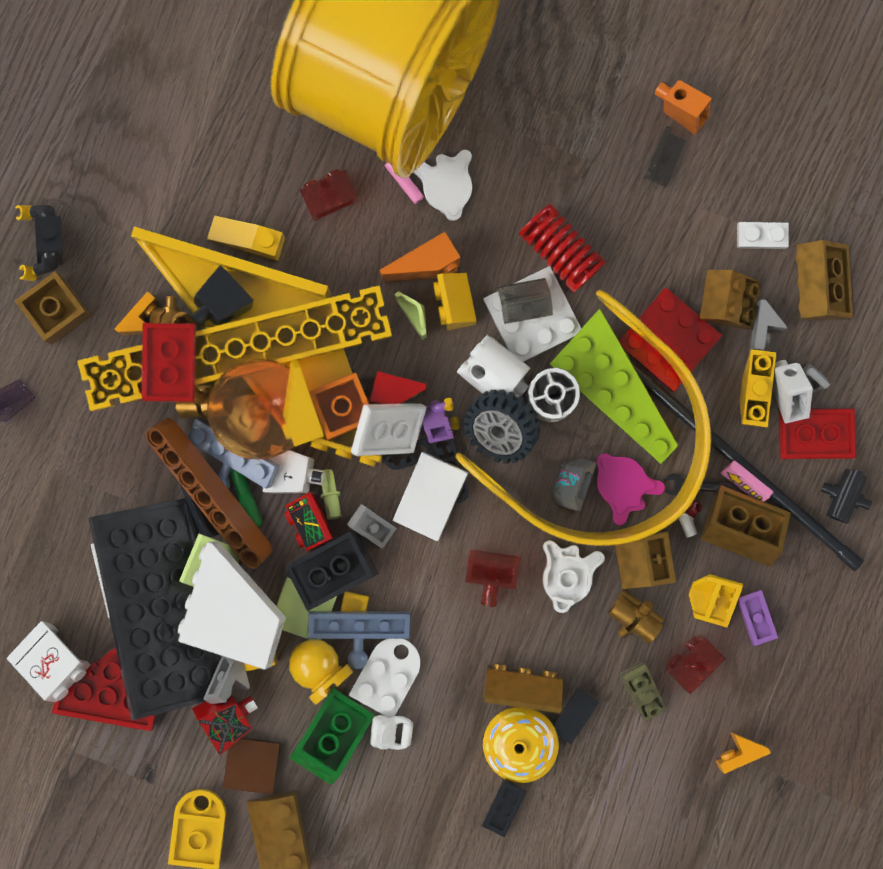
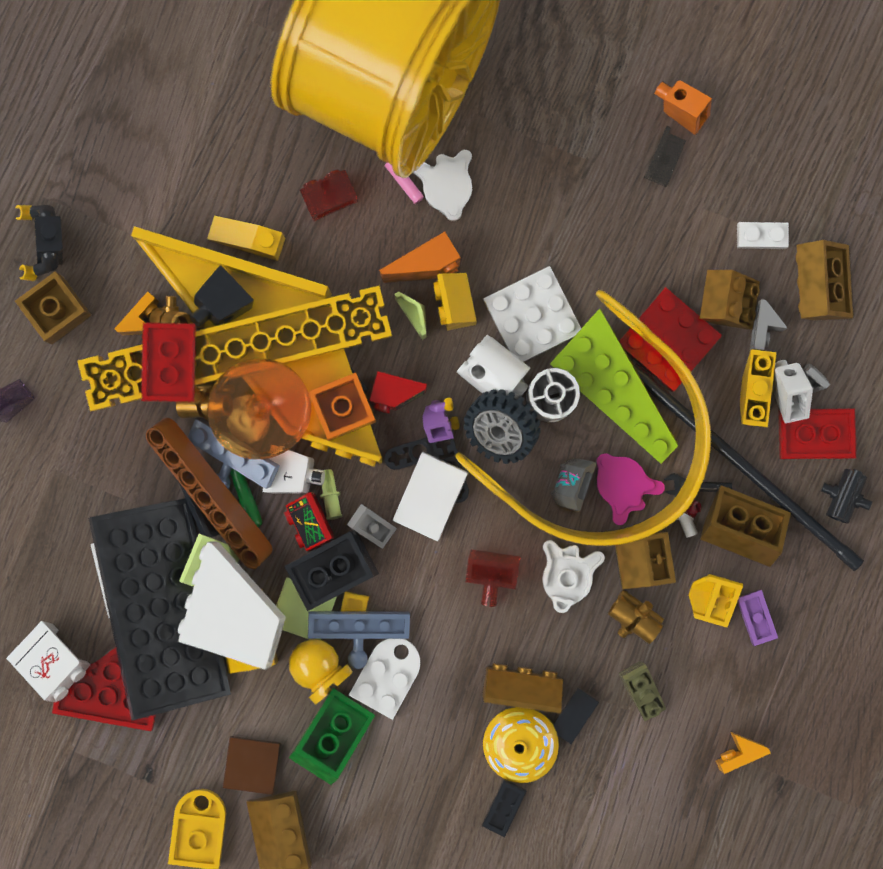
torso [192,694,258,755] -> none
light grey slope [204,656,250,704] -> none
yellow slope [281,359,324,446] -> none
white tile [351,403,427,456] -> none
white piece [370,715,413,750] -> none
clear smoke panel [497,278,553,324] -> none
red piece [519,203,607,293] -> none
clear red brick [665,635,726,694] -> none
bright pink tile [720,461,773,502] -> none

